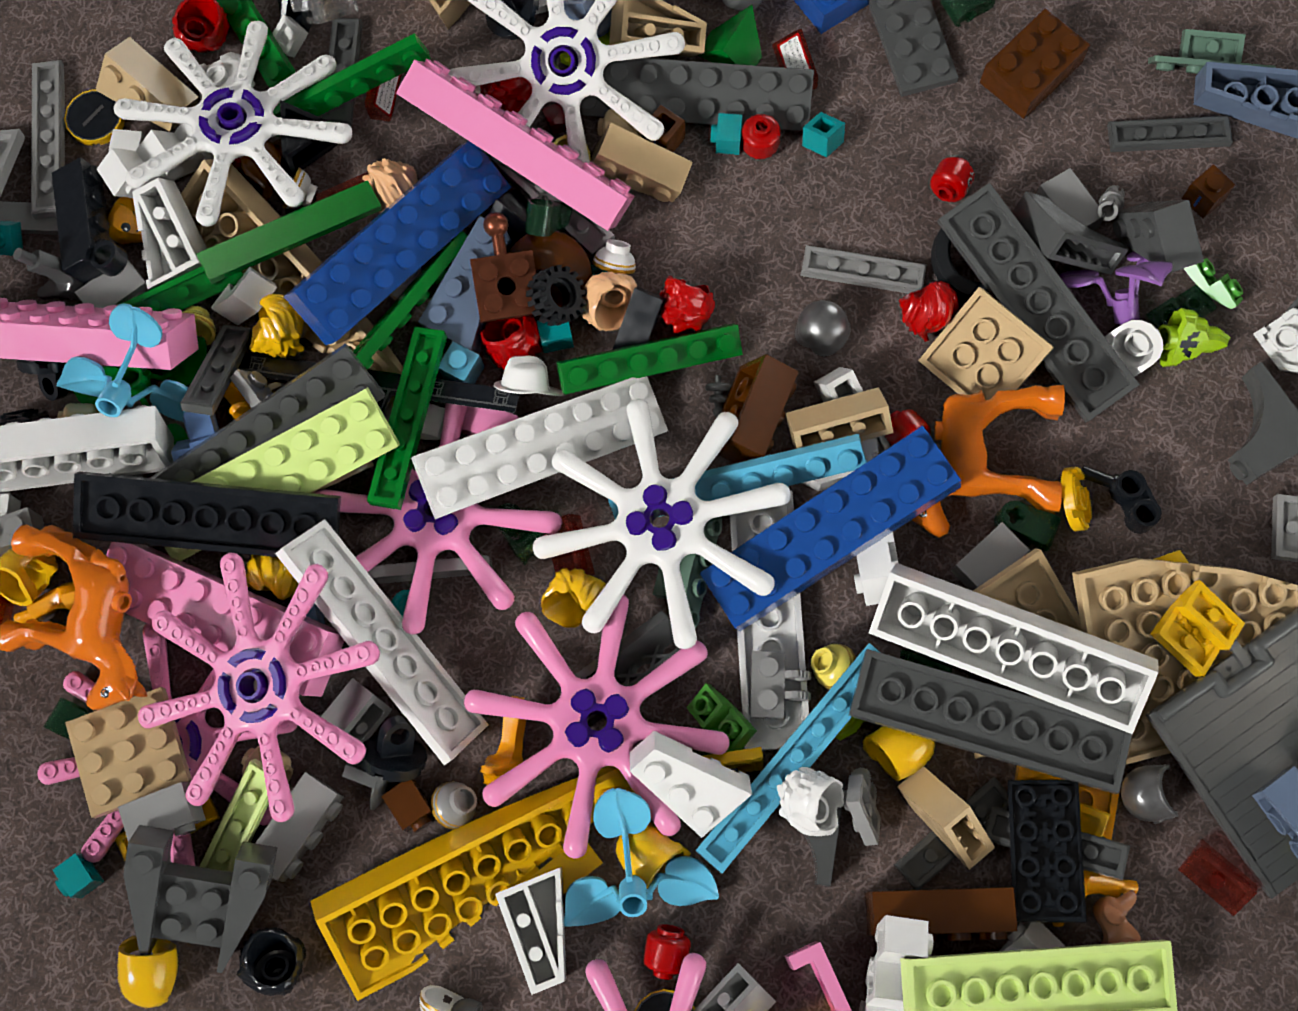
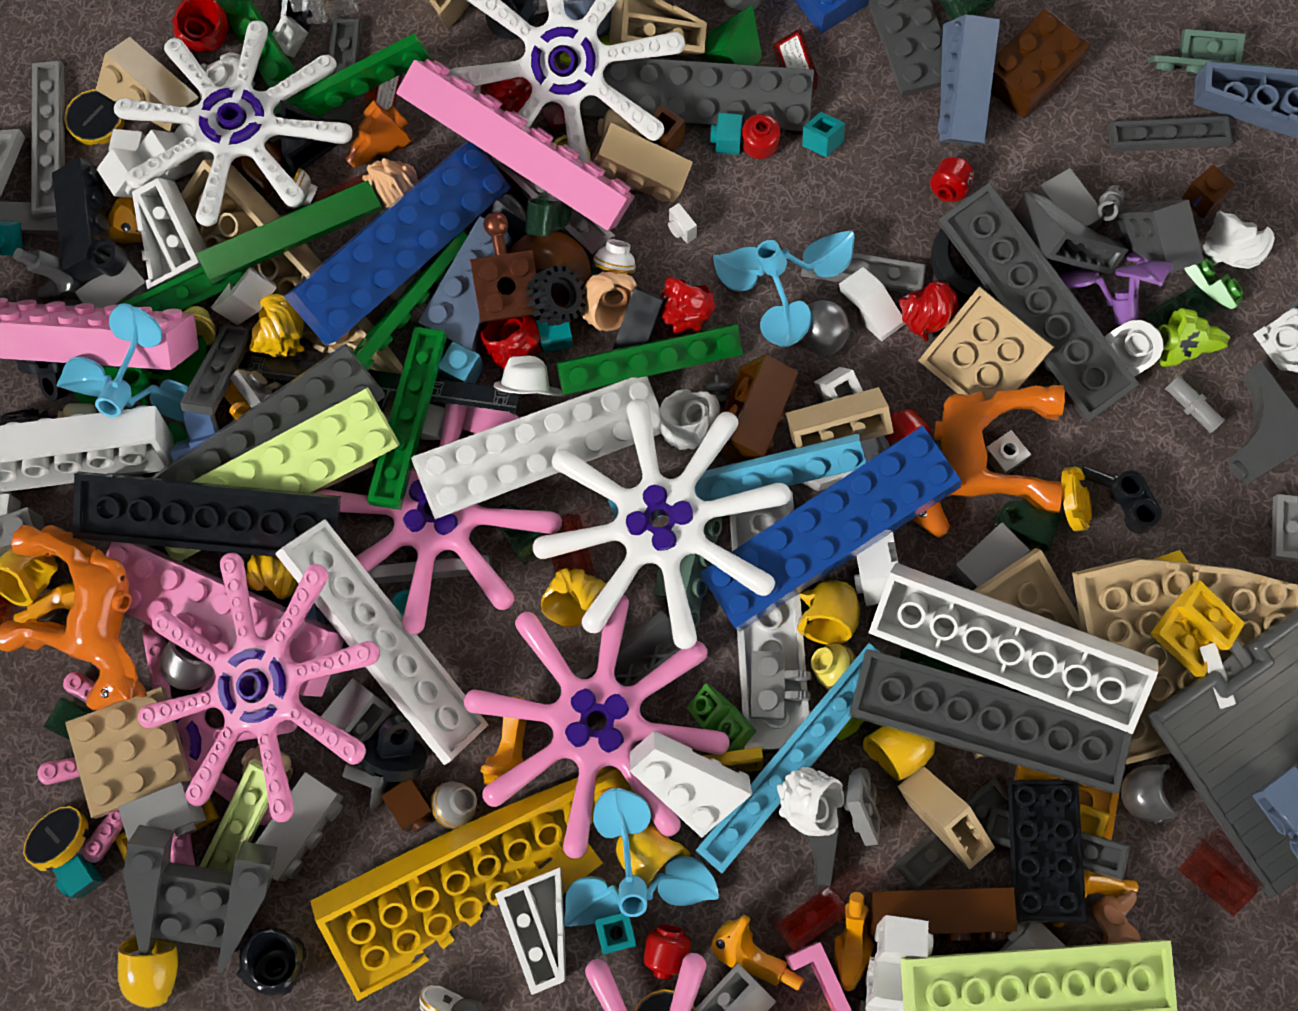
none -> black tile [23,806,89,871]
none -> flat silver helmet [160,640,215,690]
none -> orange rock [345,100,414,168]
none -> teal plate [595,913,637,955]
none -> white hair [659,389,720,450]
none -> white plate [668,203,697,244]
none -> light orange animal [710,914,805,991]
none -> medium azure plant [713,231,855,347]
none -> clear red slope [775,886,846,953]
none -> yellow piece [797,580,860,645]
none -> light orange animal [834,892,876,991]
none -> white slope [839,267,905,341]
none -> sand blue wedge [938,14,1000,146]
none -> white plate [986,430,1031,475]
none -> light grey pin [1165,375,1225,434]
none -> white sticker [1199,643,1236,709]
none -> white hair [1203,210,1275,269]

